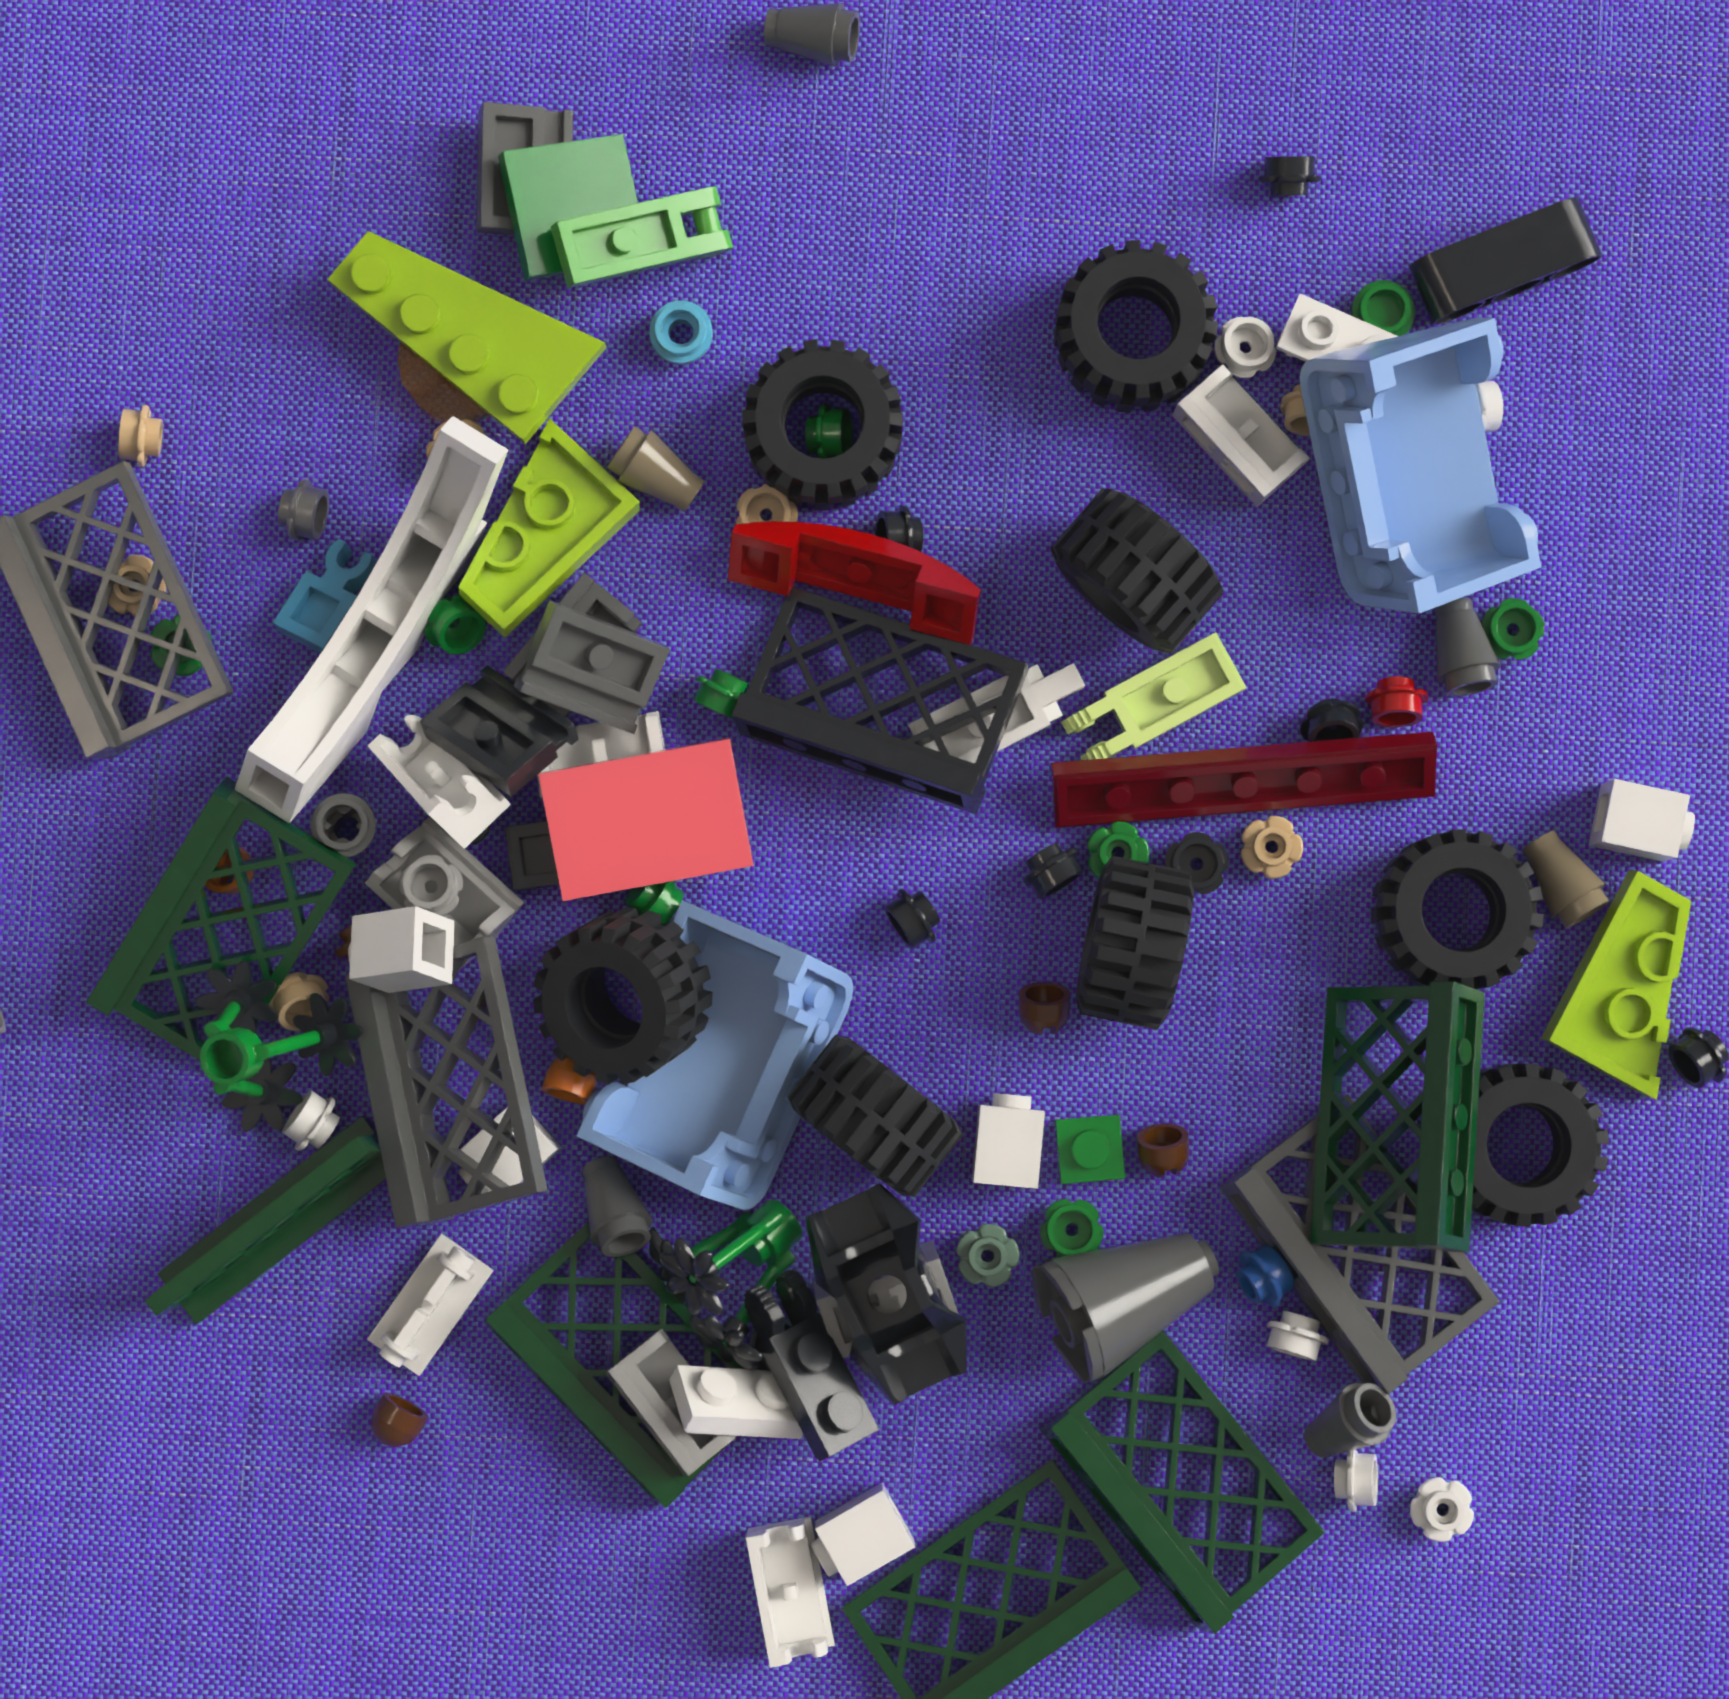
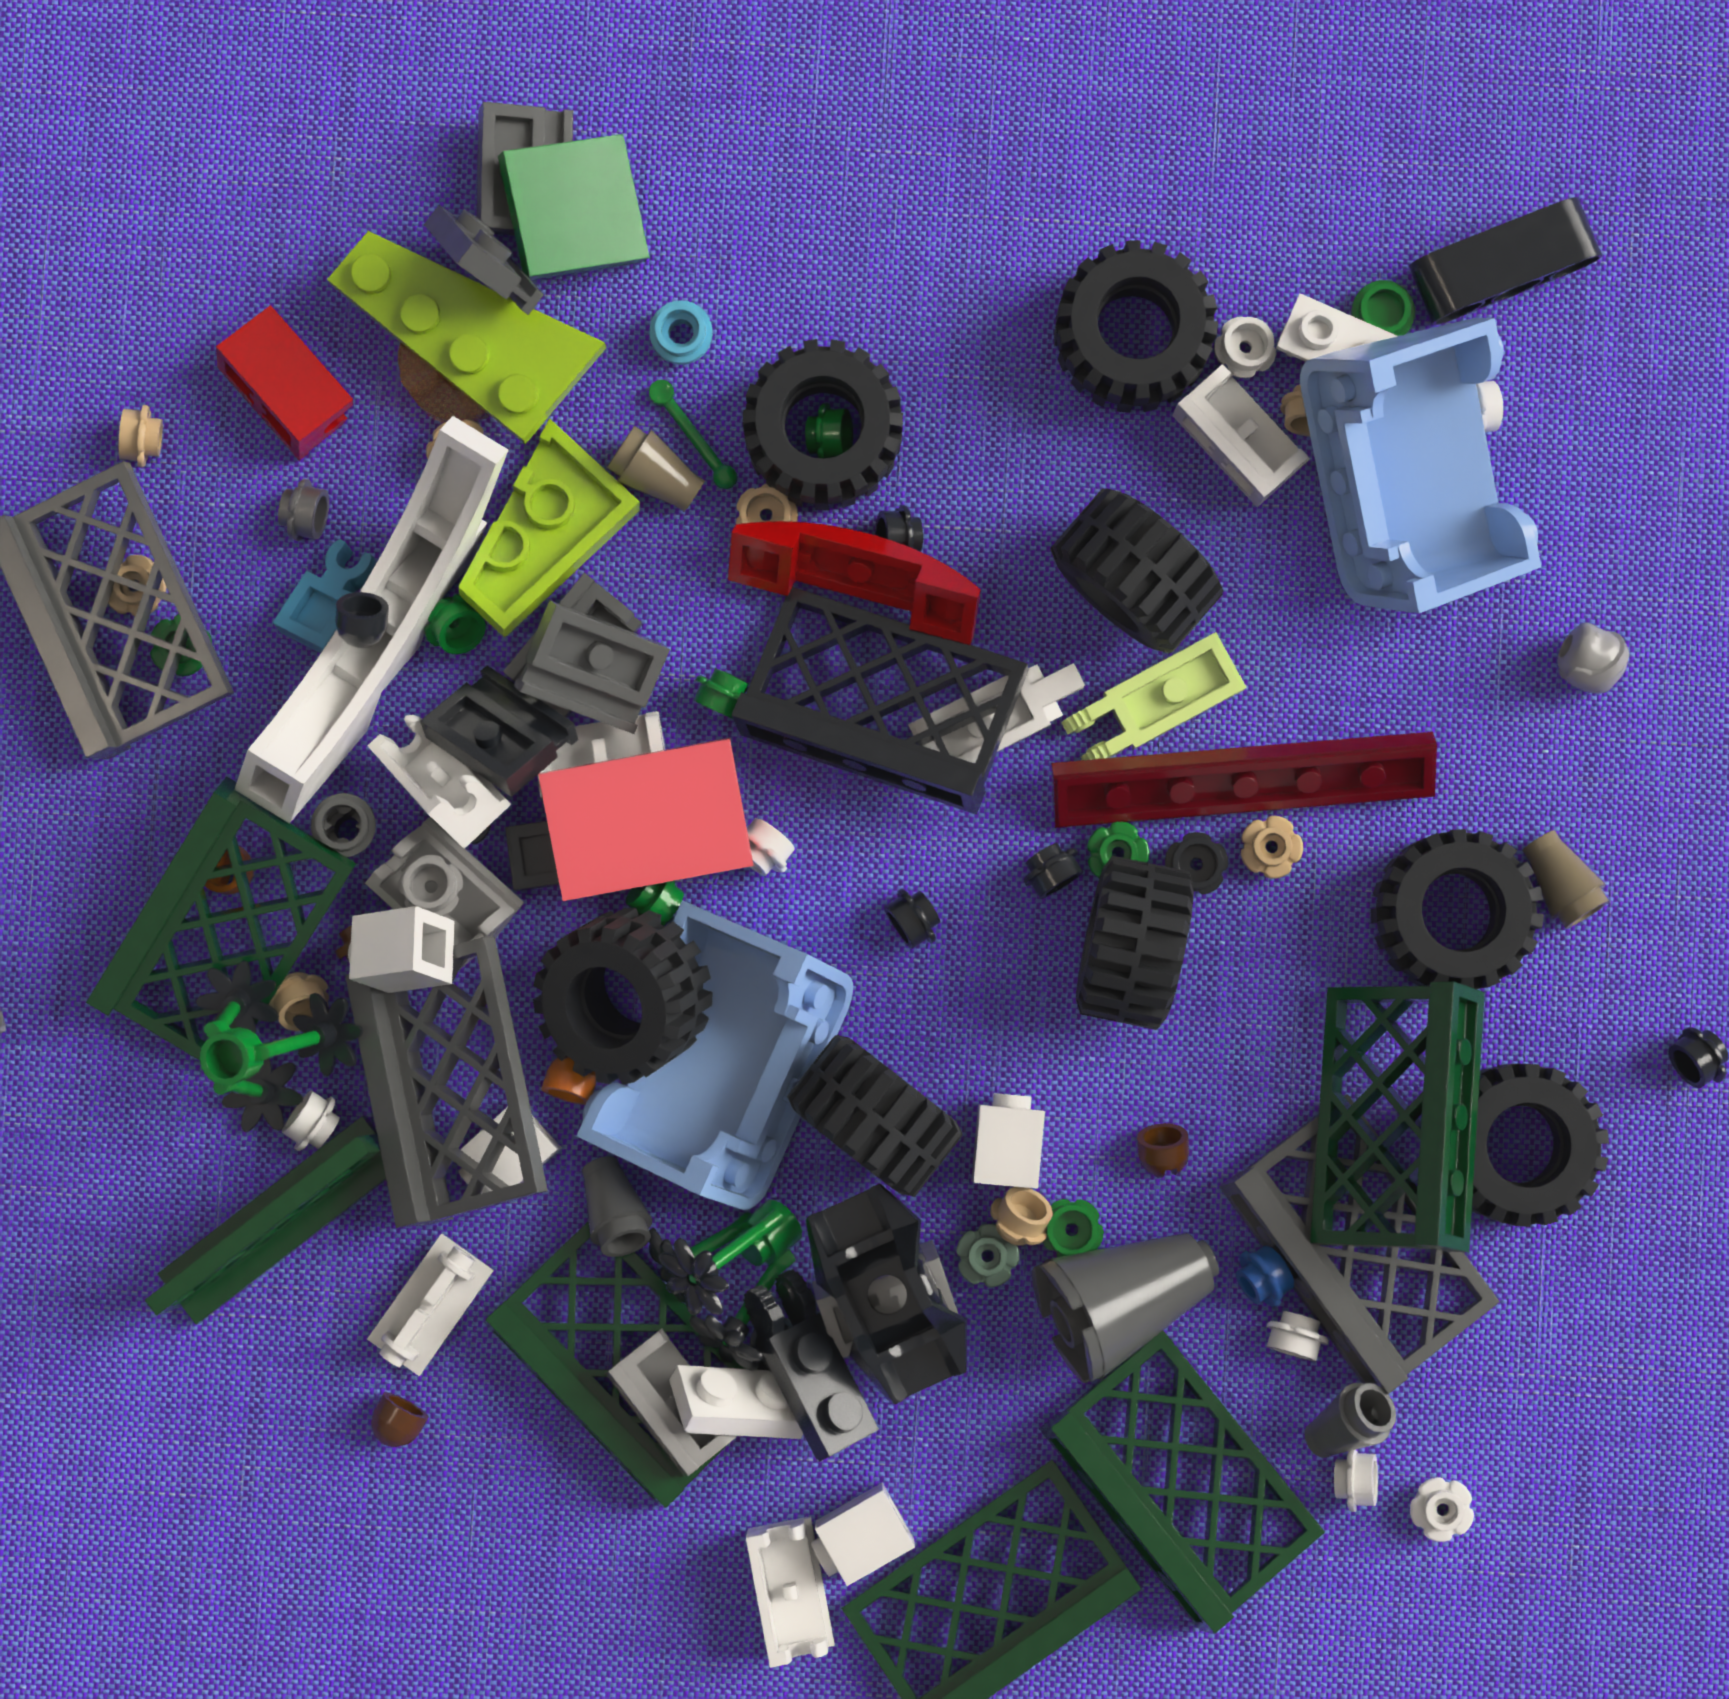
plate [550,186,733,288] -> none
dark grey cone [764,3,860,67] -> none
reddish brown hinge [1019,982,1070,1035] -> none
green plate [1055,1114,1125,1184] -> none
black plate [1258,156,1321,195] -> none
black plate [1300,698,1363,742] -> none
red plate [1365,676,1428,728] -> none
dark grey cone [1434,598,1500,697] -> none
green plate [1482,598,1545,660] -> none
lime wing [1540,870,1691,1100] -> none
white brick [1588,779,1695,862] -> none
none -> red hinge [216,305,353,461]
none -> black hinge [335,592,389,648]
none -> dark grey plate [424,205,544,315]
none -> green hinge [649,380,738,489]
none -> white plate [747,818,795,876]
none -> tan plate [990,1187,1053,1246]
none -> light grey piece [1557,622,1630,694]

